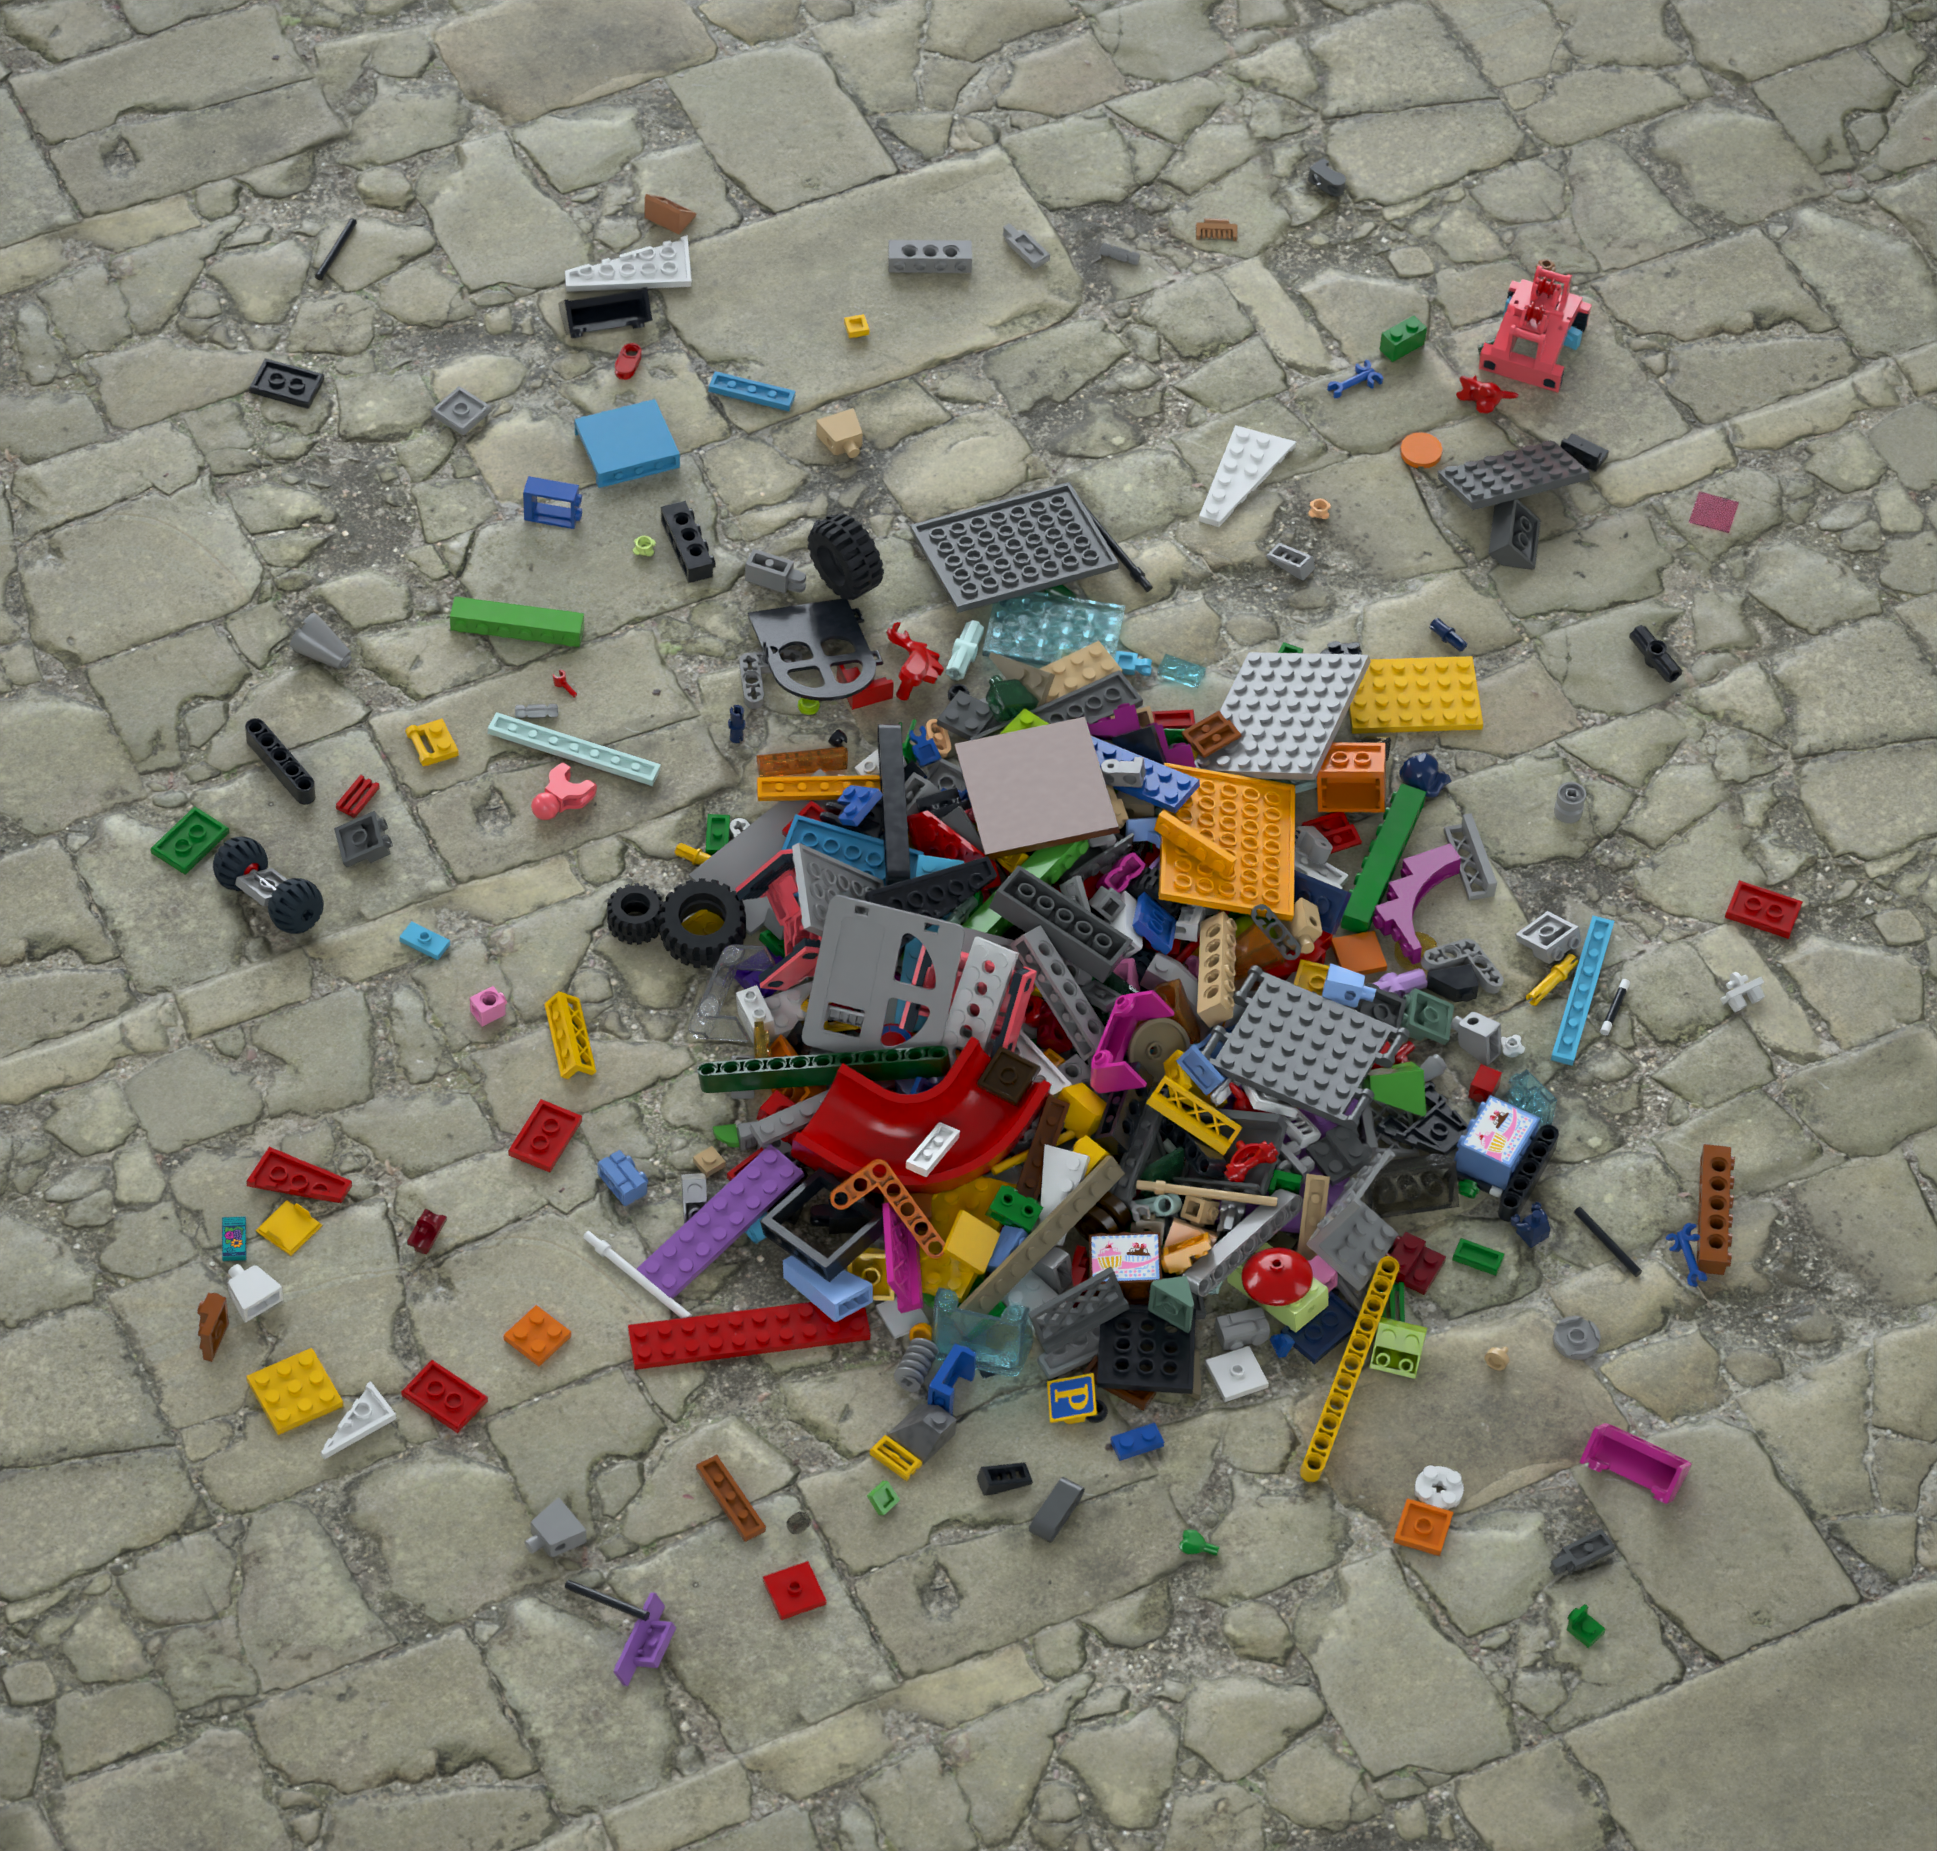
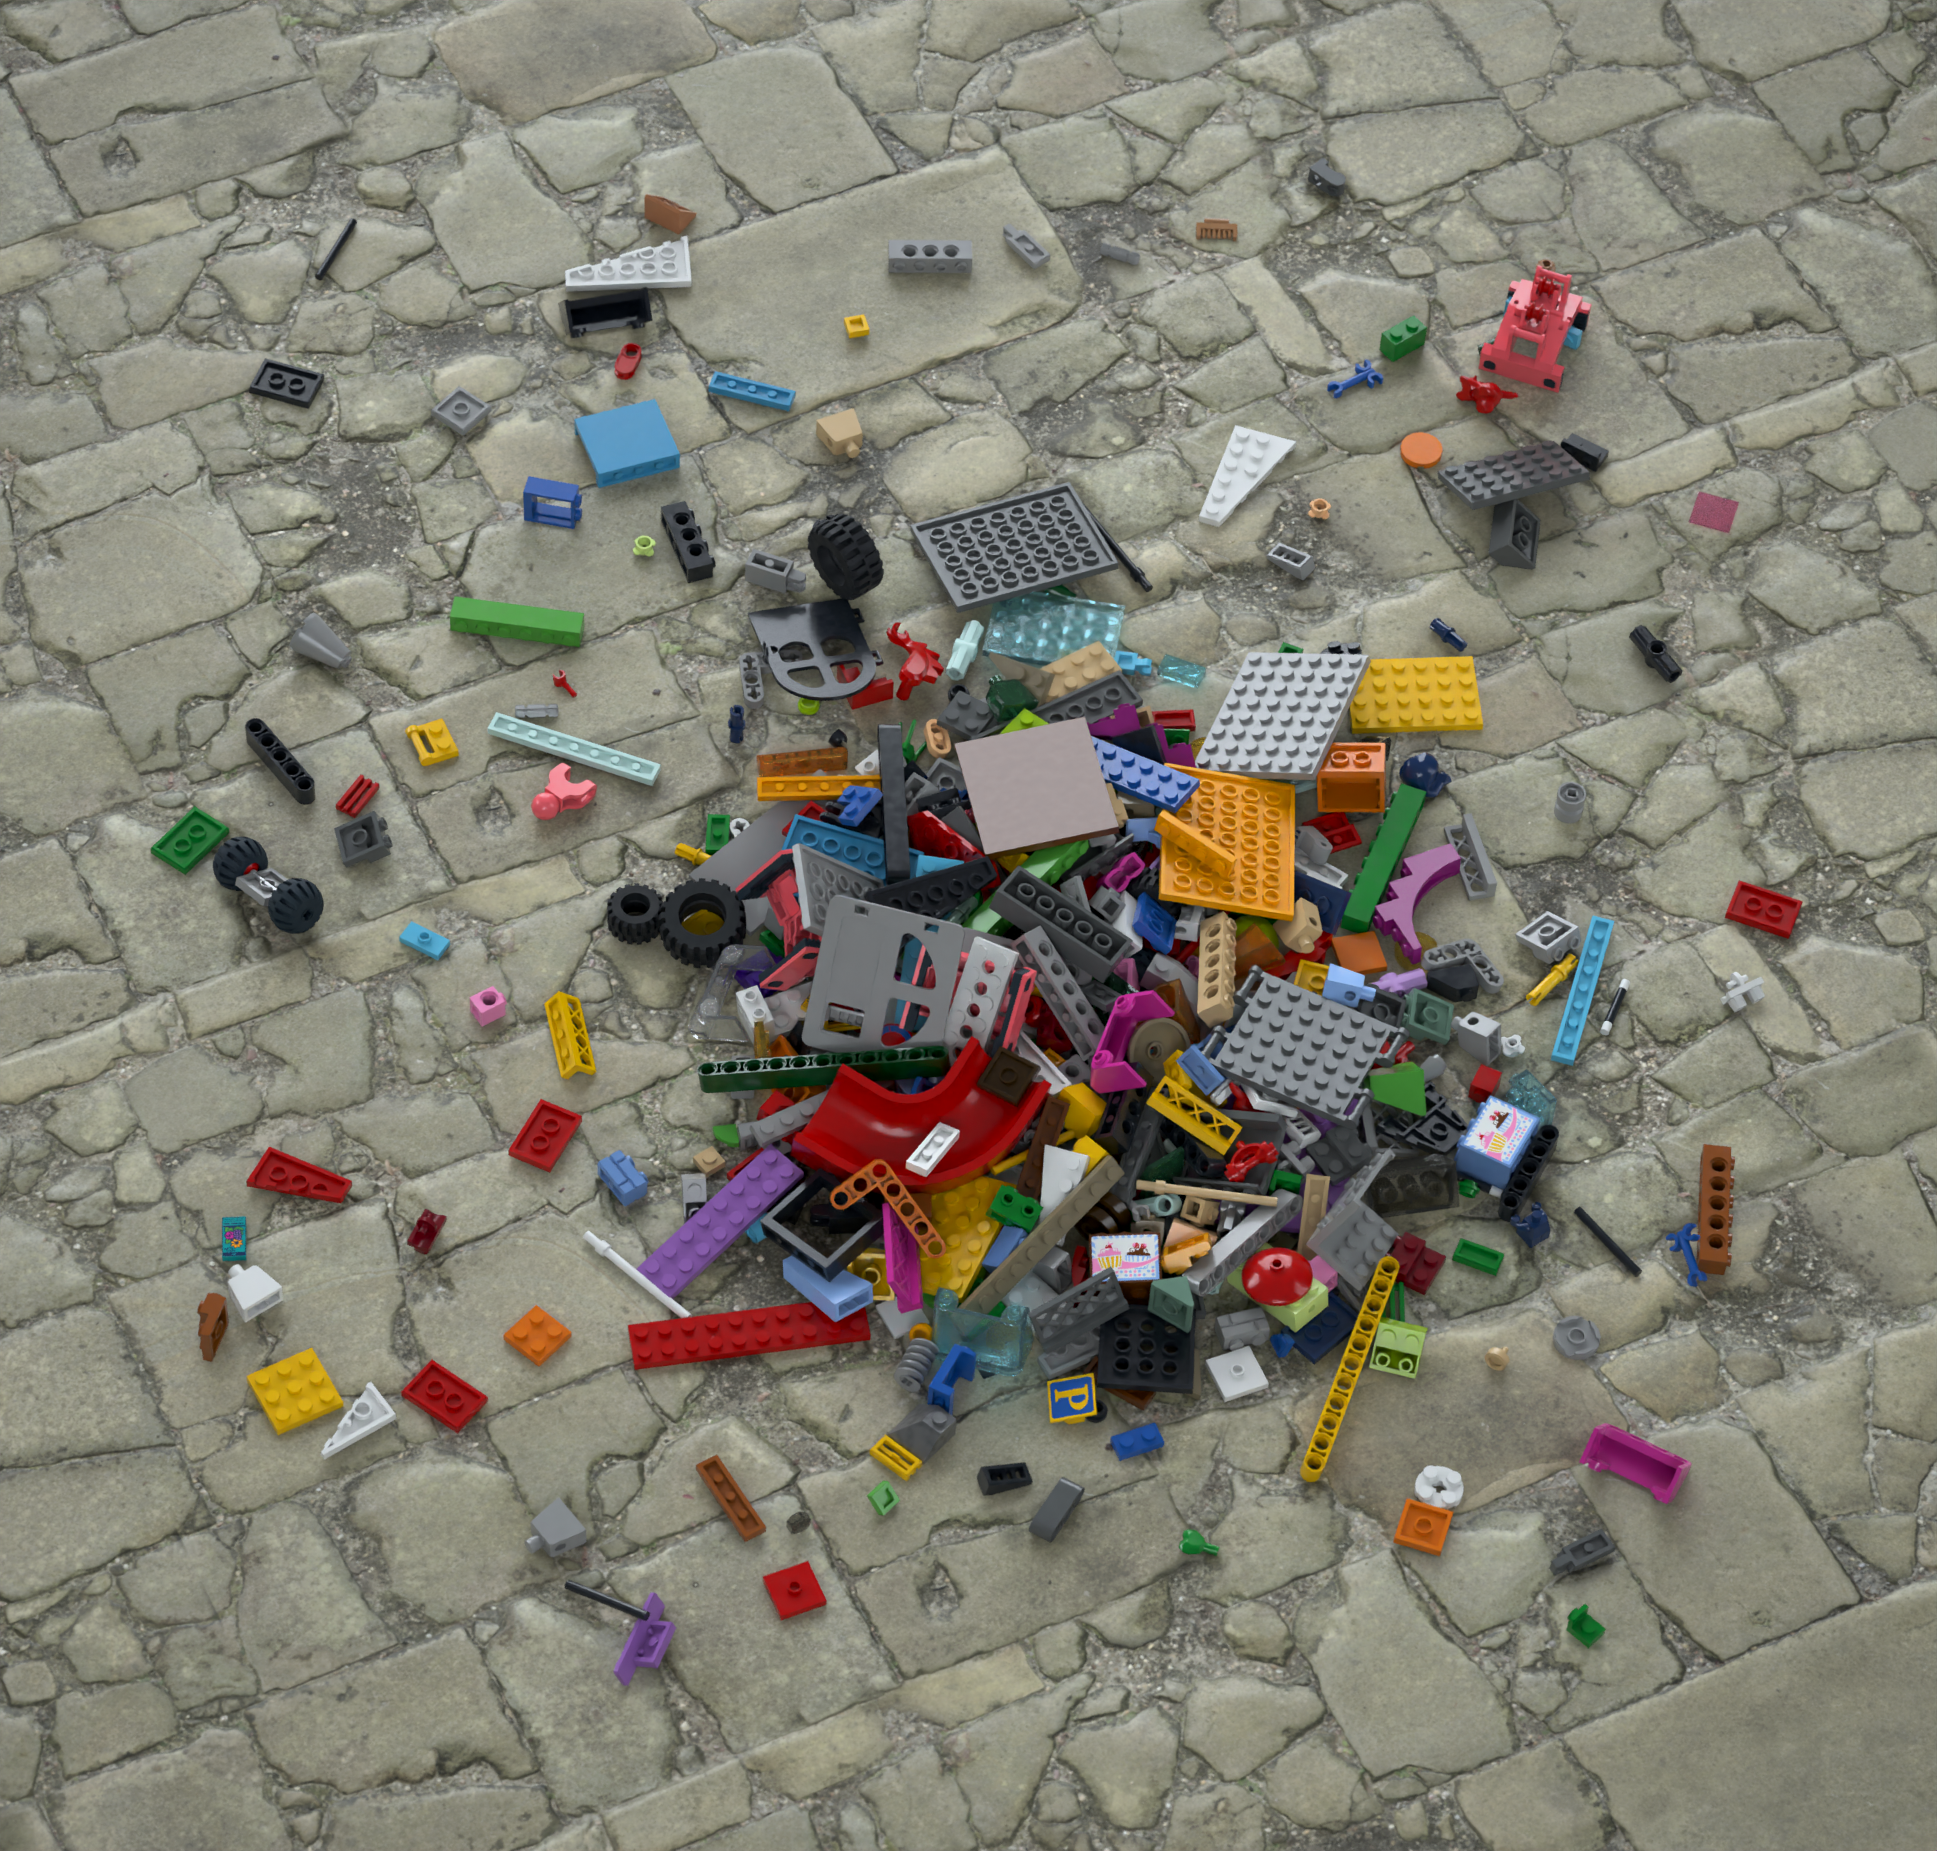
yellow piece [256,1200,323,1256] -> none
blue plate [909,726,942,768] -> none
yellow tile [942,1210,1001,1275] -> none
light grey leg [1101,757,1146,788] -> none
dark orange slope [1182,711,1242,758] -> none
dark grey beam [1251,904,1301,960] -> none

